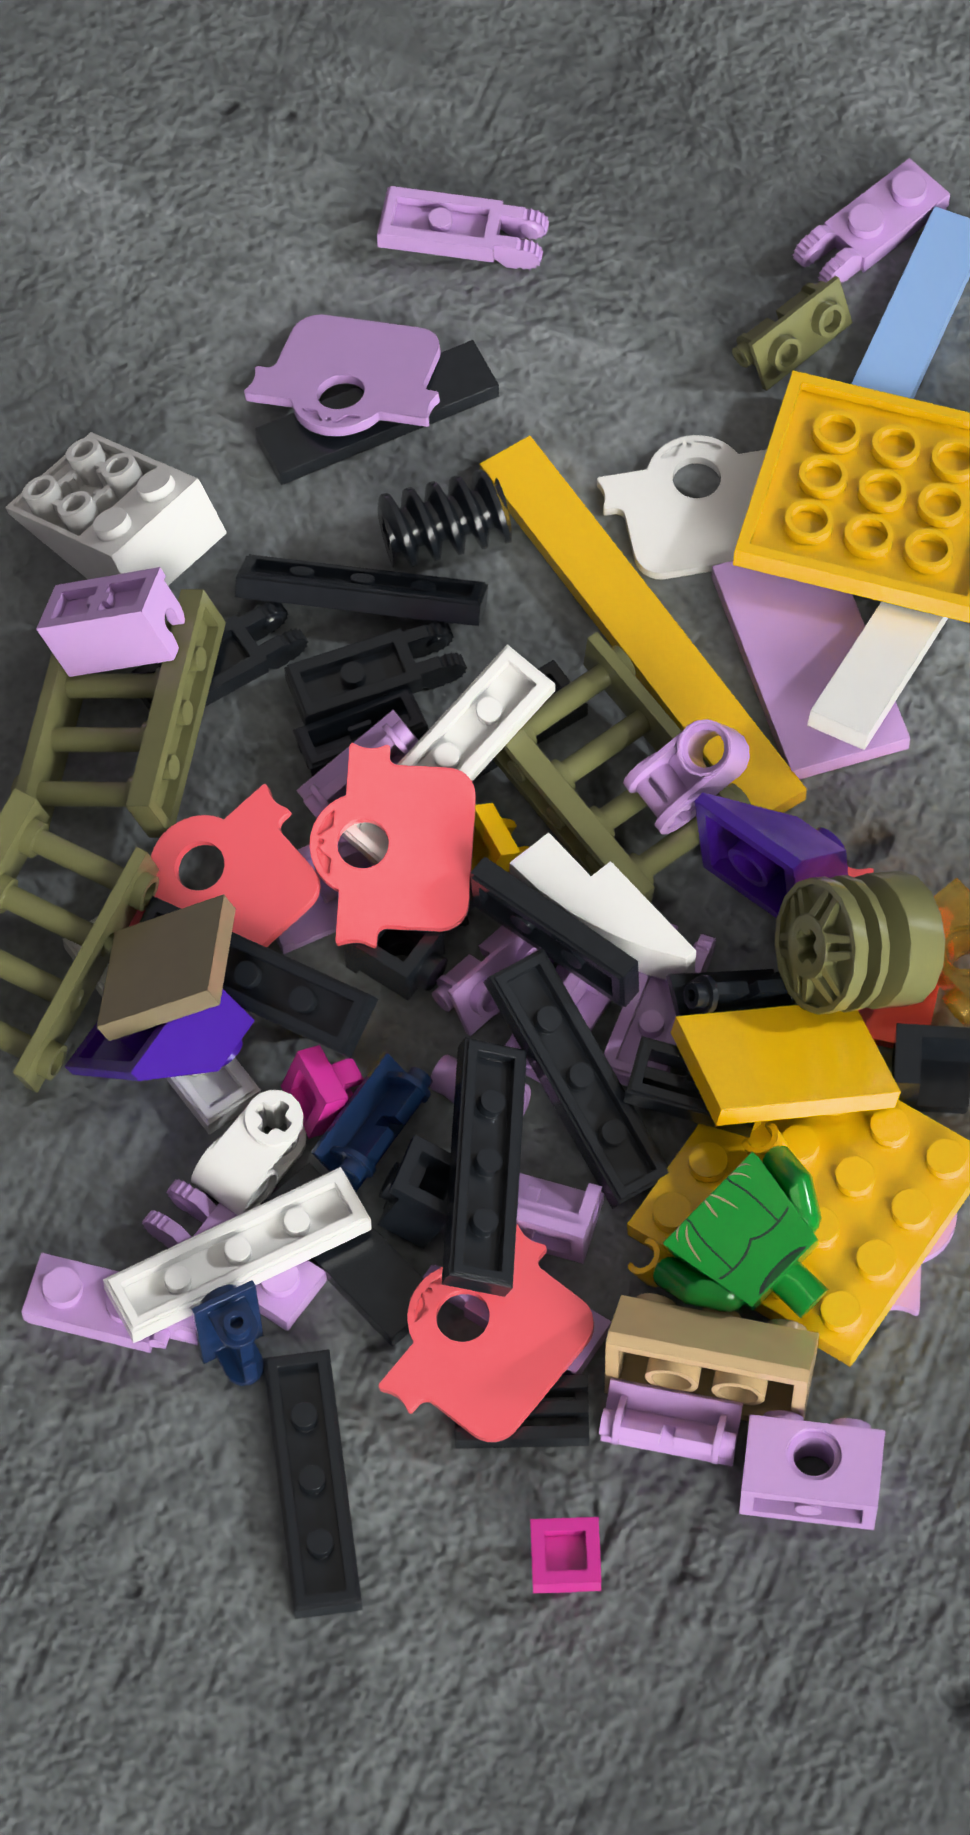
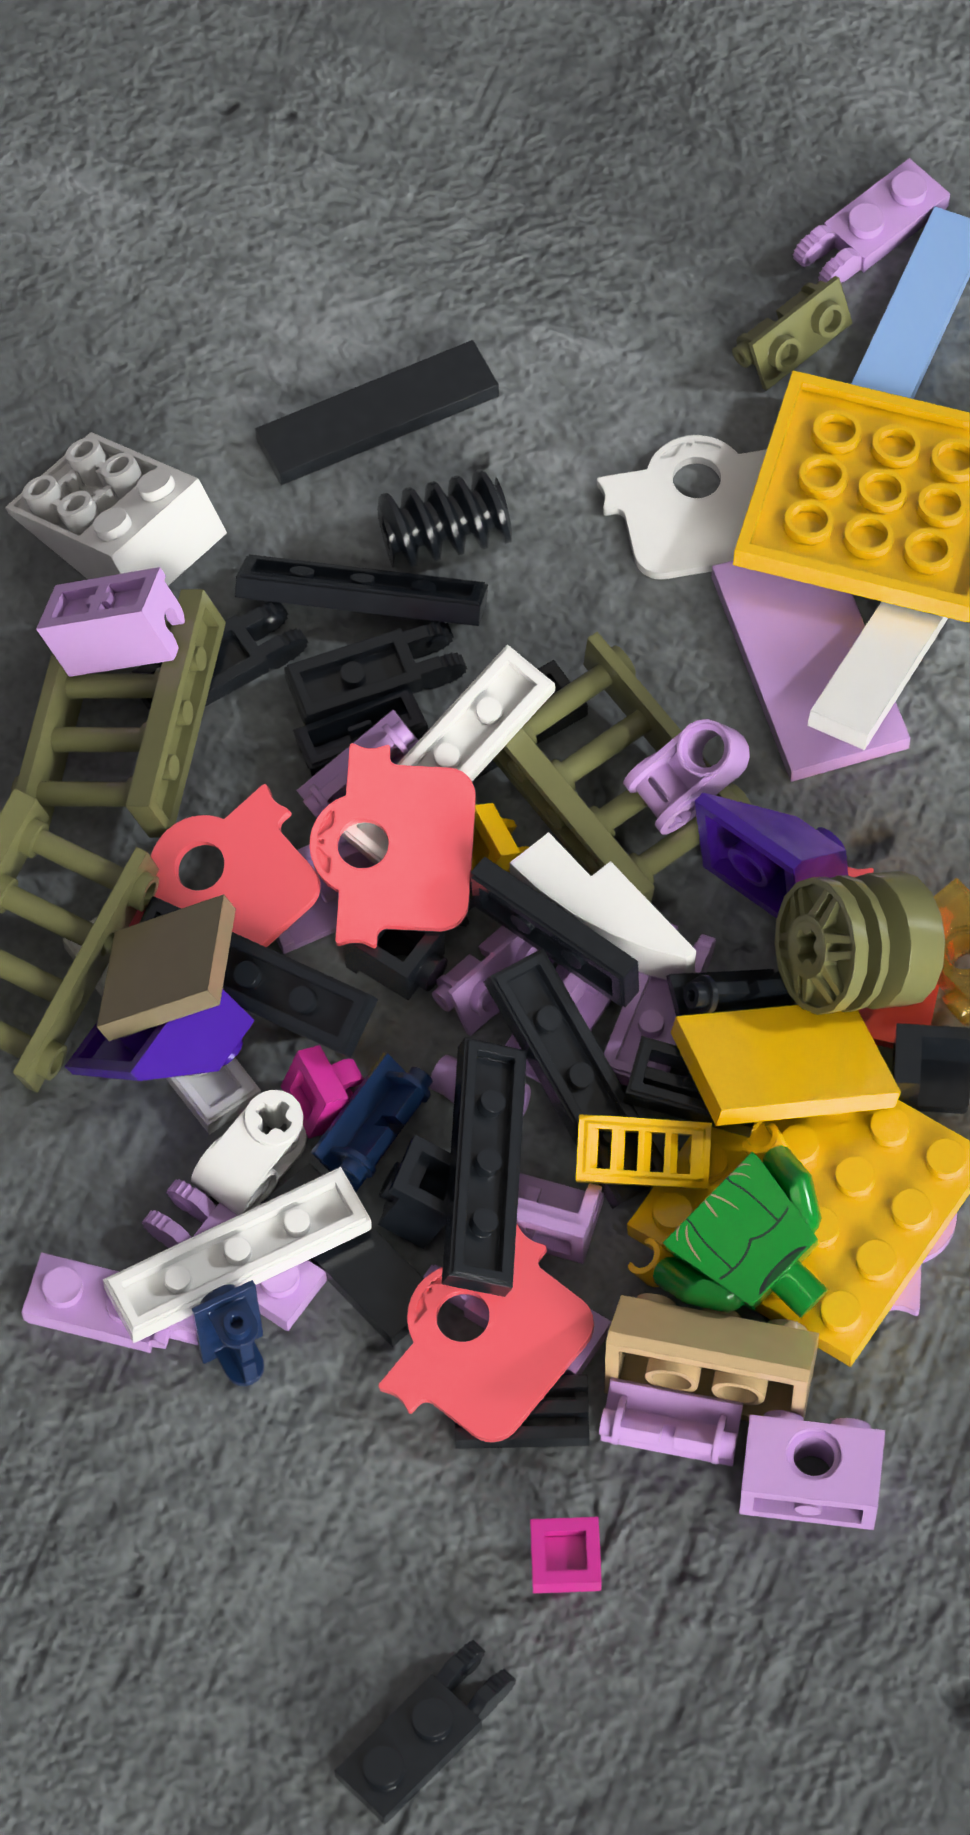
lavender piece [244,315,441,436] -> none
black tile [263,1349,363,1619] -> none
lavender hinge [377,186,549,270] -> none
yellow tile [479,435,807,813] -> none
none -> black hinge [334,1640,516,1825]
none -> yellow slope [576,1114,712,1189]

